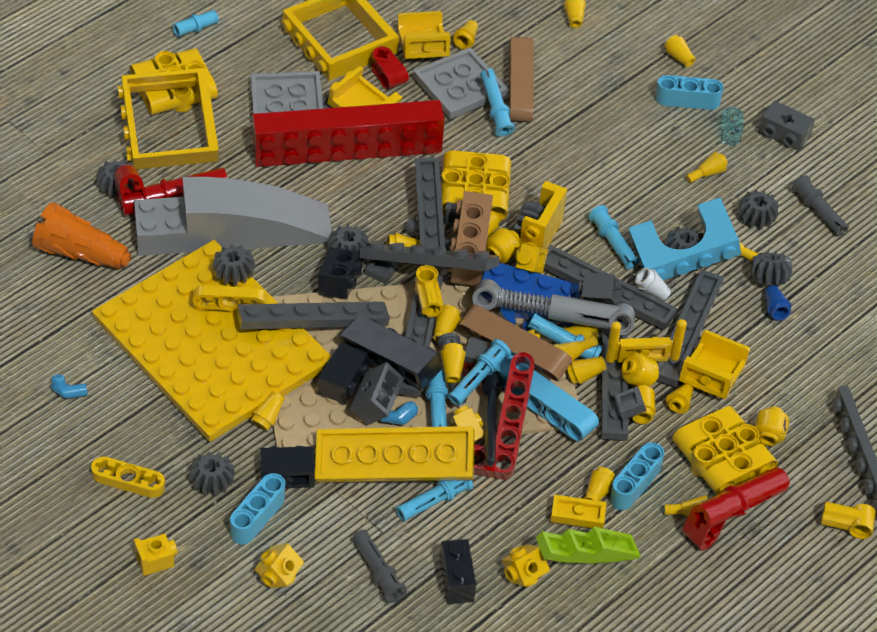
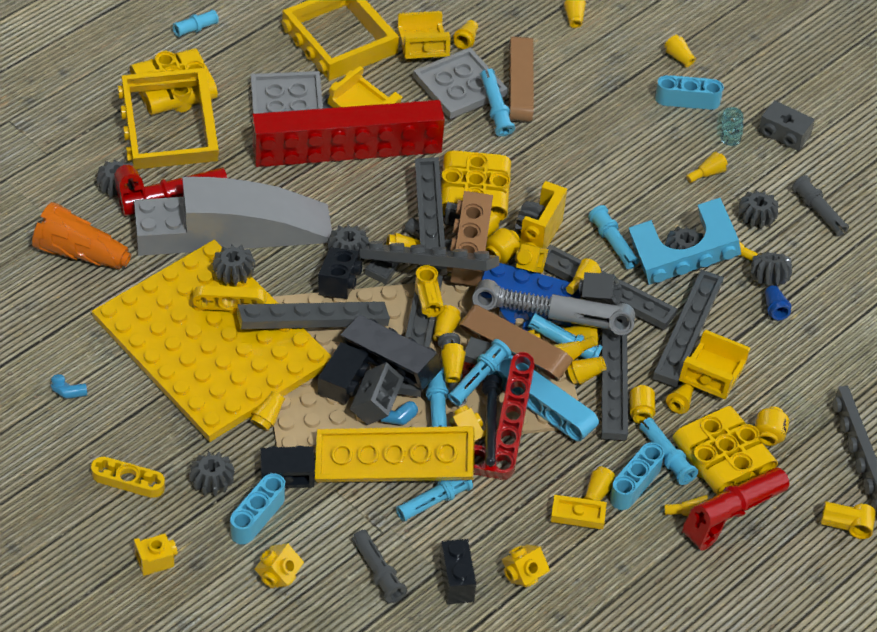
red piece [371,46,409,90] -> none
lime slope [535,527,641,563] -> none
yellow plate [605,319,687,363] -> none
dark grey tile [614,386,647,420] -> none
yellow head [621,353,659,387] -> none
white cone [635,268,671,301] -> none
none -> yellow cone [566,258,601,294]
none -> medium azure pin [639,418,698,485]

